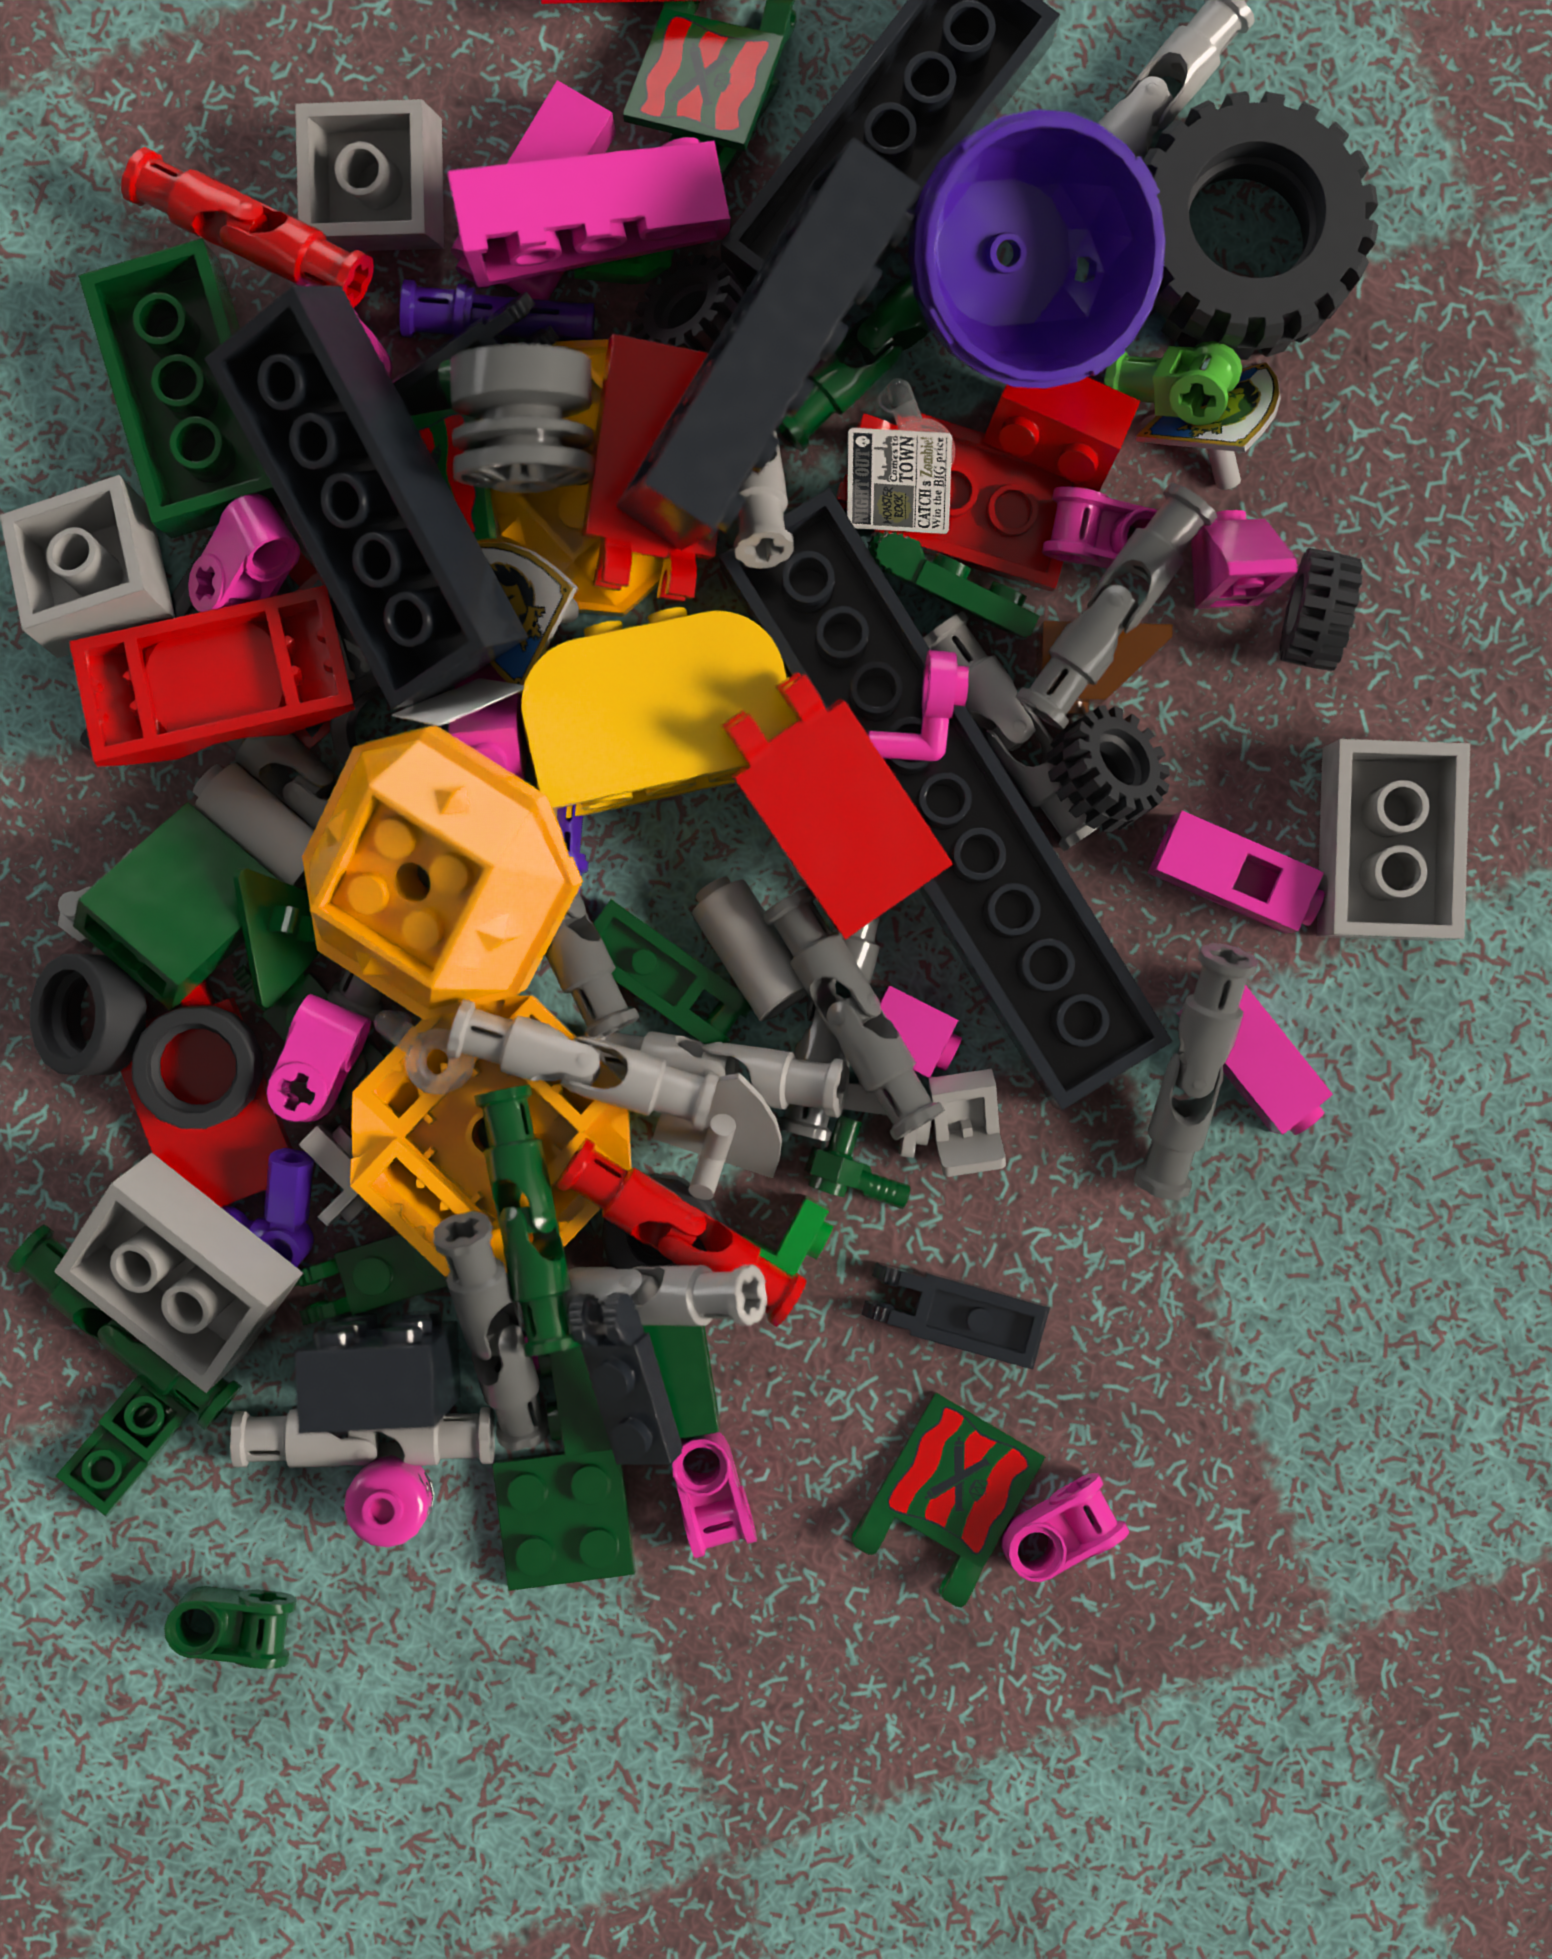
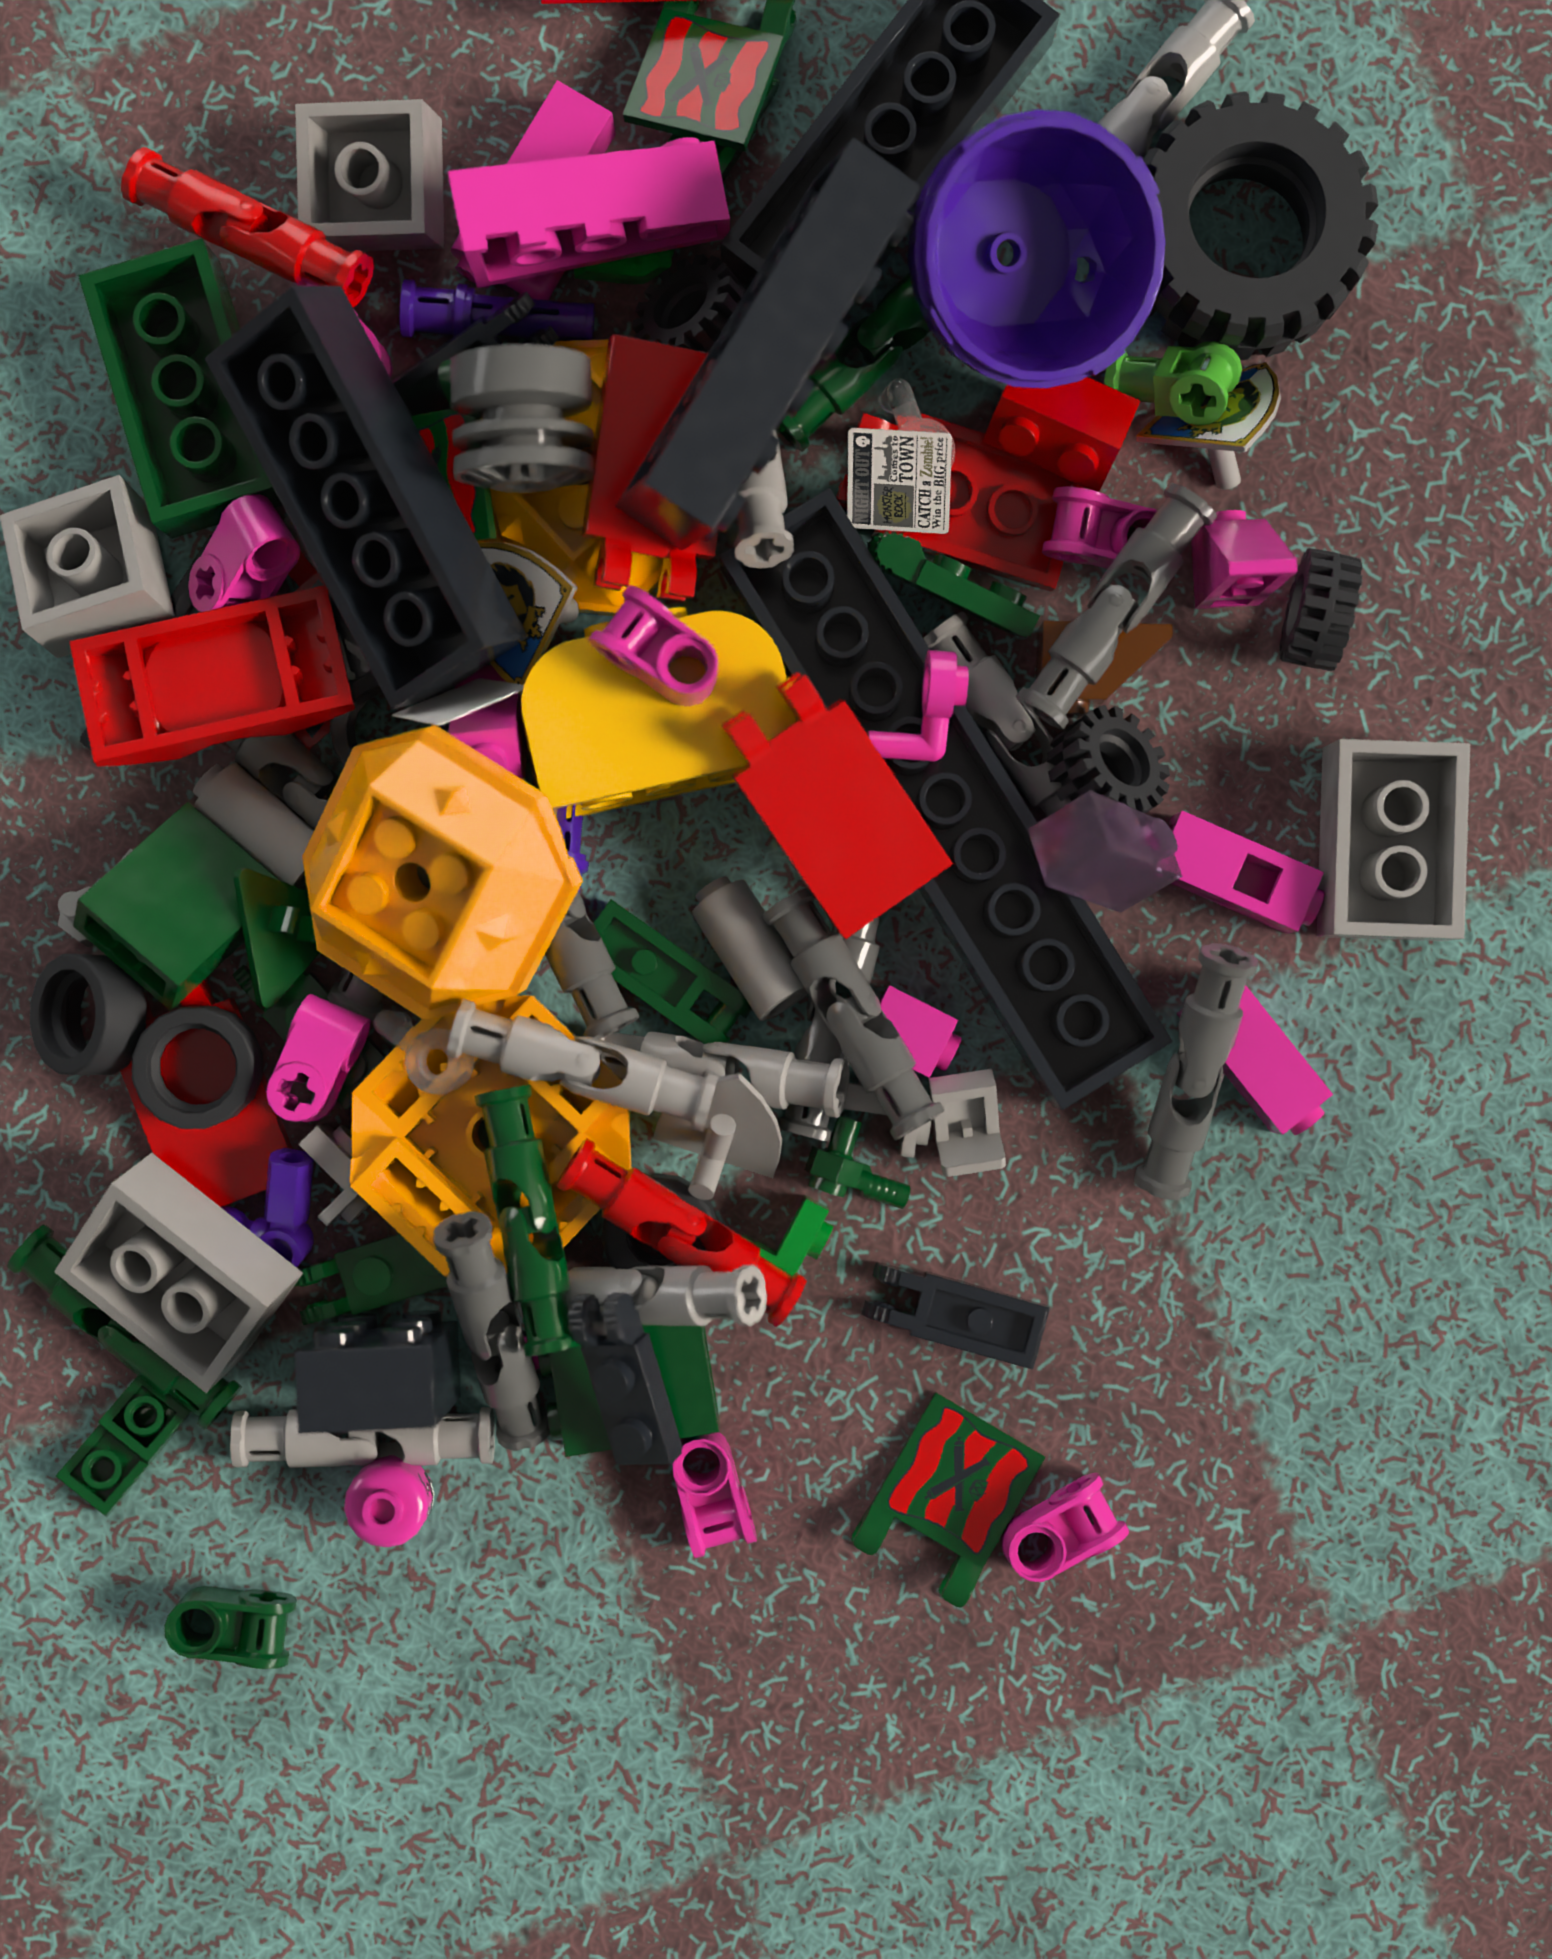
dark green plate [492,1450,636,1591] -> none
none -> dark pink piece [588,585,718,706]
none -> clear purple brick [1028,791,1183,913]

